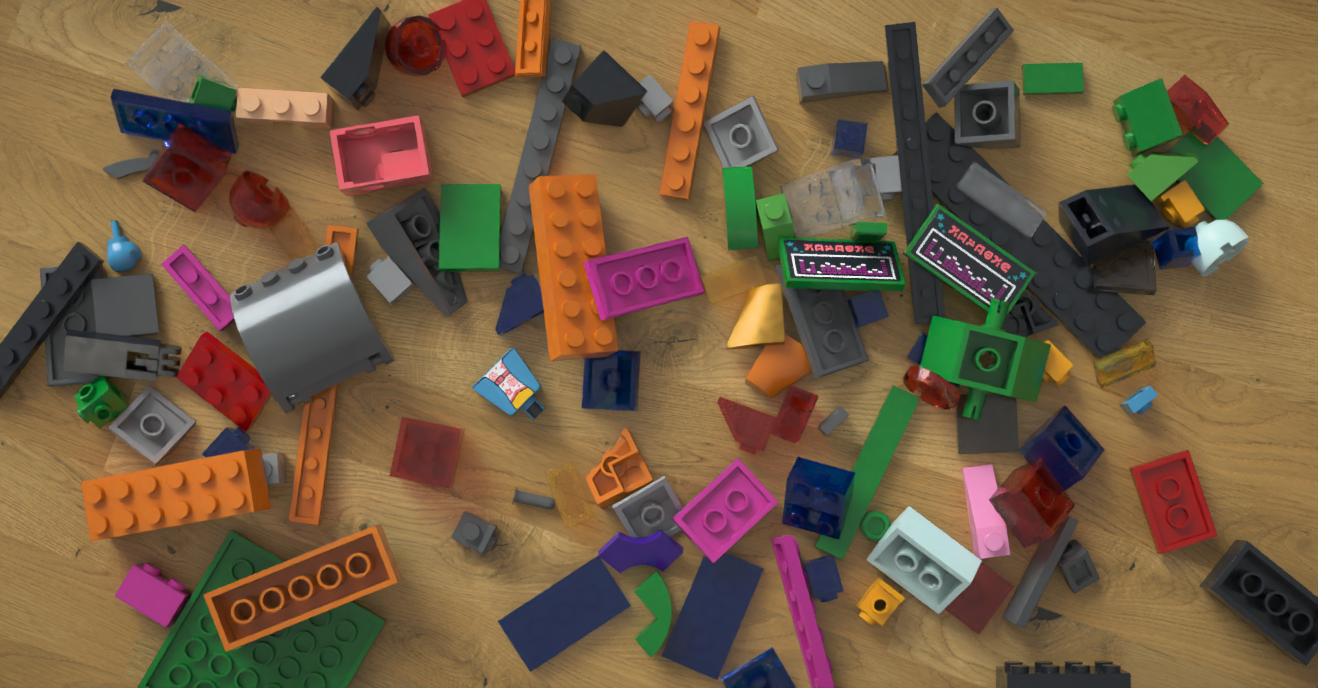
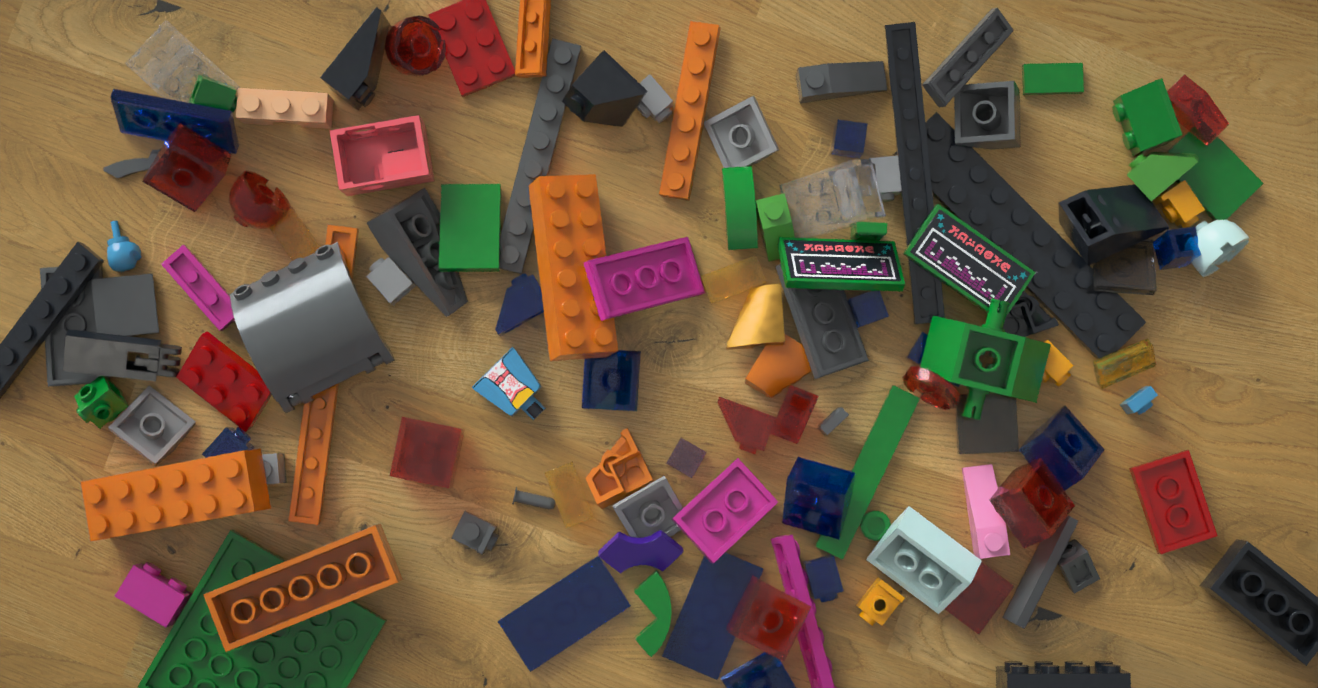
clear tile [956,162,1048,238] -> none
none -> tile [666,438,707,478]
none -> clear red slope [726,575,812,661]

